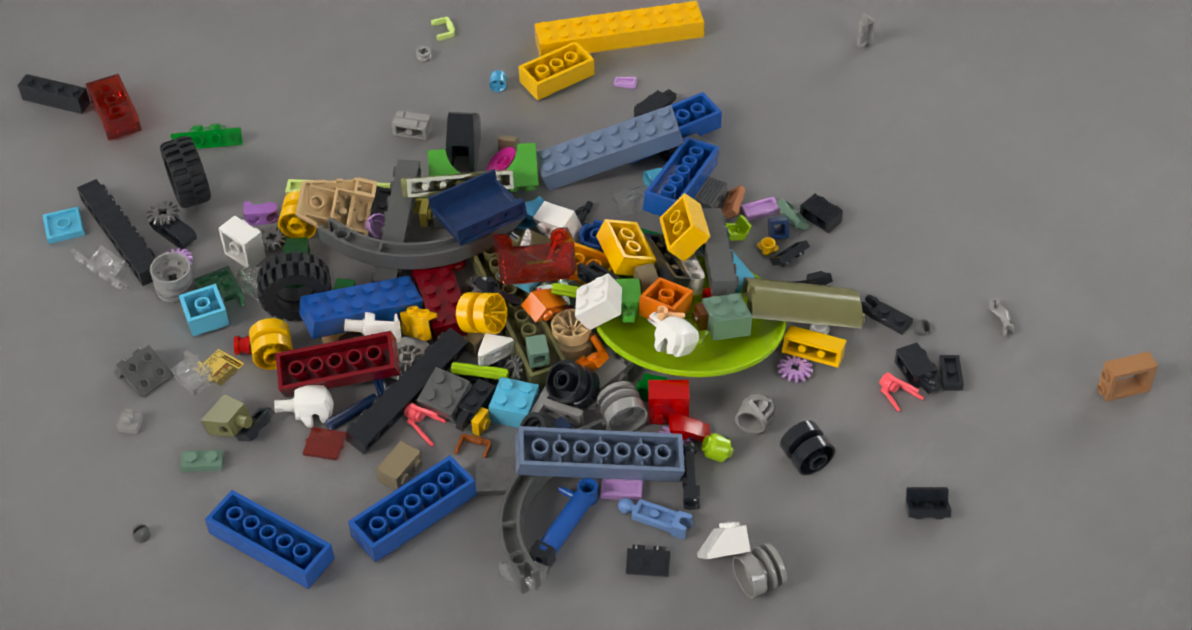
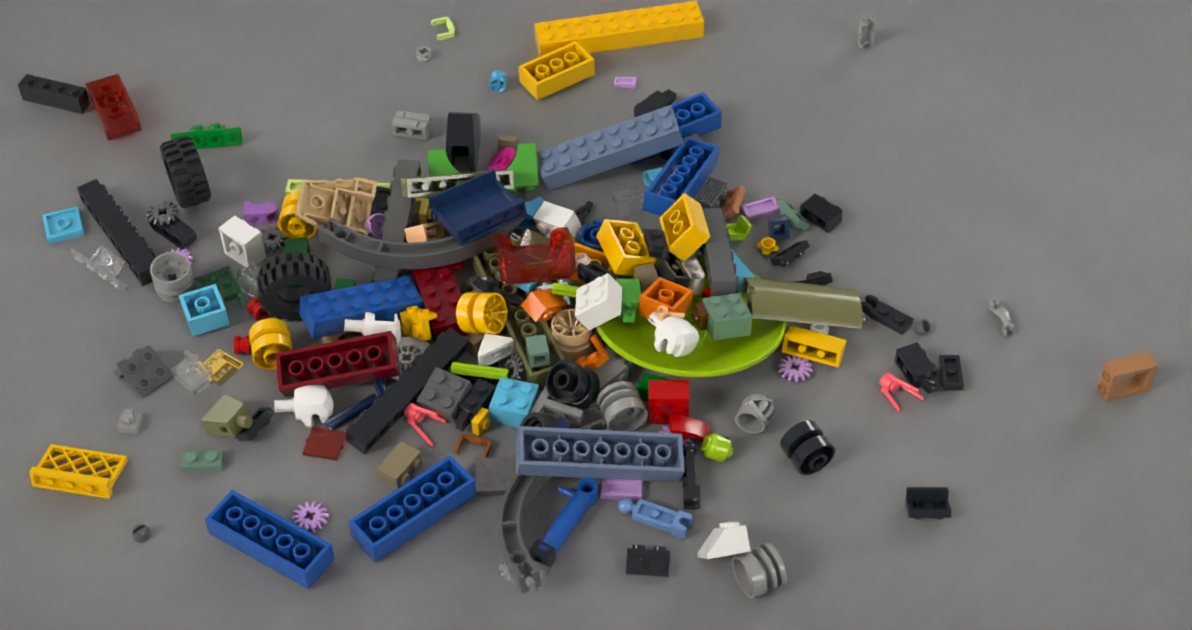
none -> yellow fence [29,444,128,499]
none -> red wheel [247,297,269,321]
none -> lavender gear [291,501,329,533]
none -> light nougat brick [404,221,446,243]
none -> plate [572,253,591,269]
none -> black plate [643,229,669,259]

